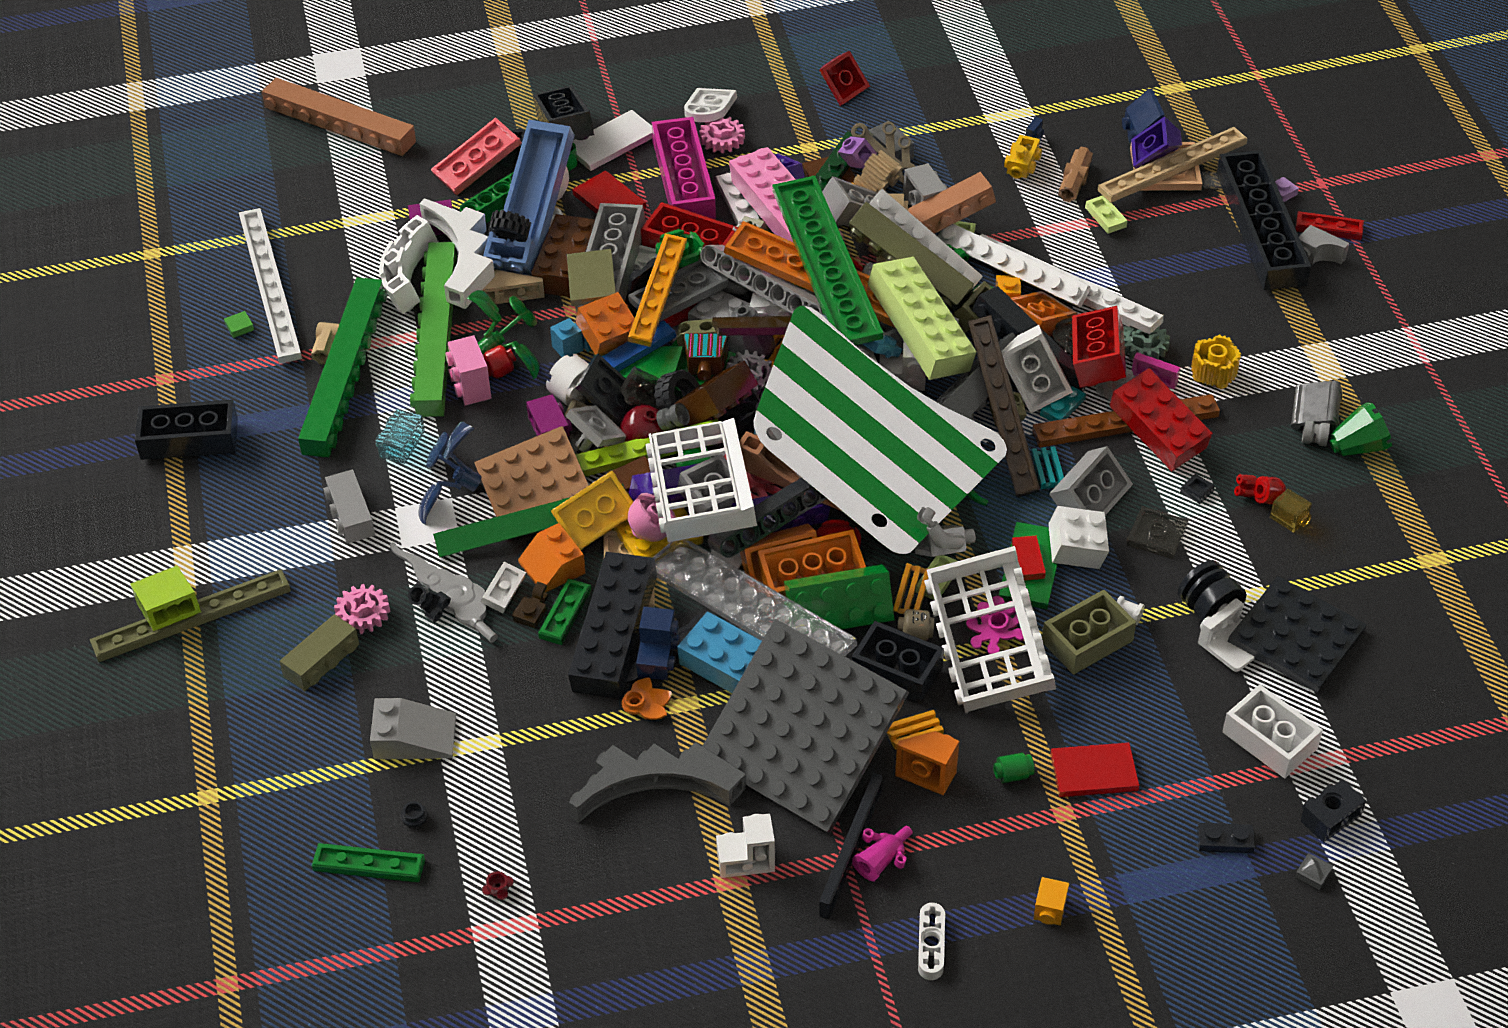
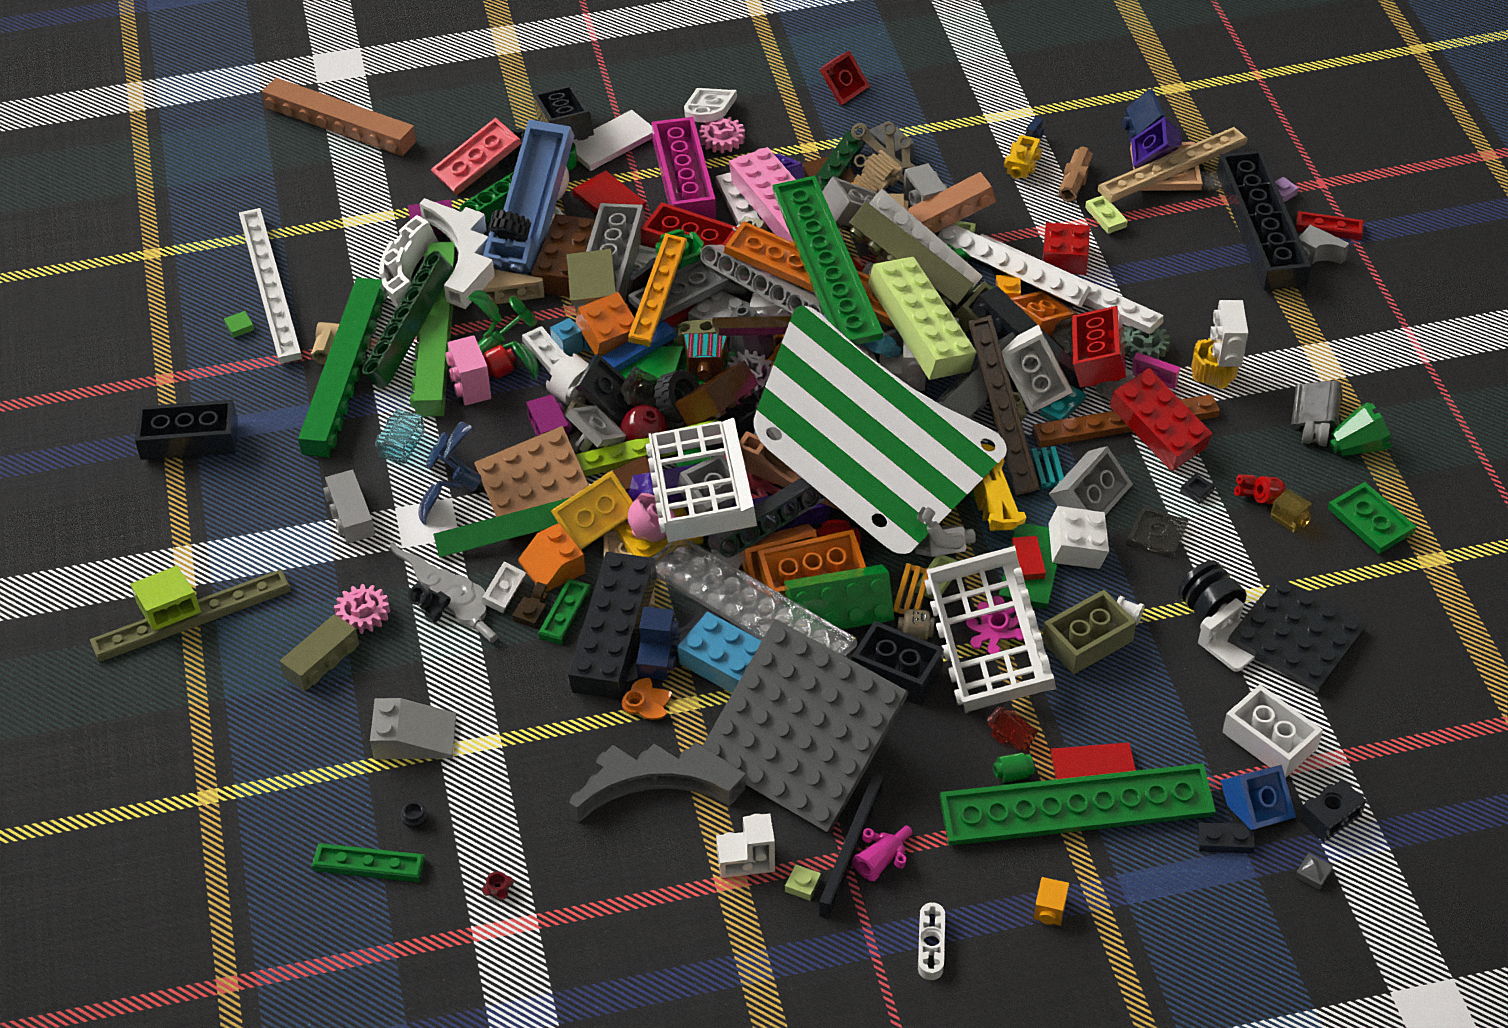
dark grey wheel [656,403,690,431] -> none
medium lavender brick [838,136,877,169] -> none
light orange tile [887,710,944,749] -> none
orange slope [895,731,959,796] -> none
none -> dark green beam [362,251,453,388]
none -> white plate [522,326,566,373]
none -> yellowish green plate [785,865,821,901]
none -> green plate [939,763,1216,846]
none -> yellow piece [973,444,1026,531]
none -> clear red piece [986,706,1038,750]
none -> red brick [1043,222,1090,275]
none -> white brick [1210,300,1248,367]
none -> blue slope [1221,765,1296,830]
none -> green plate [1328,482,1417,554]

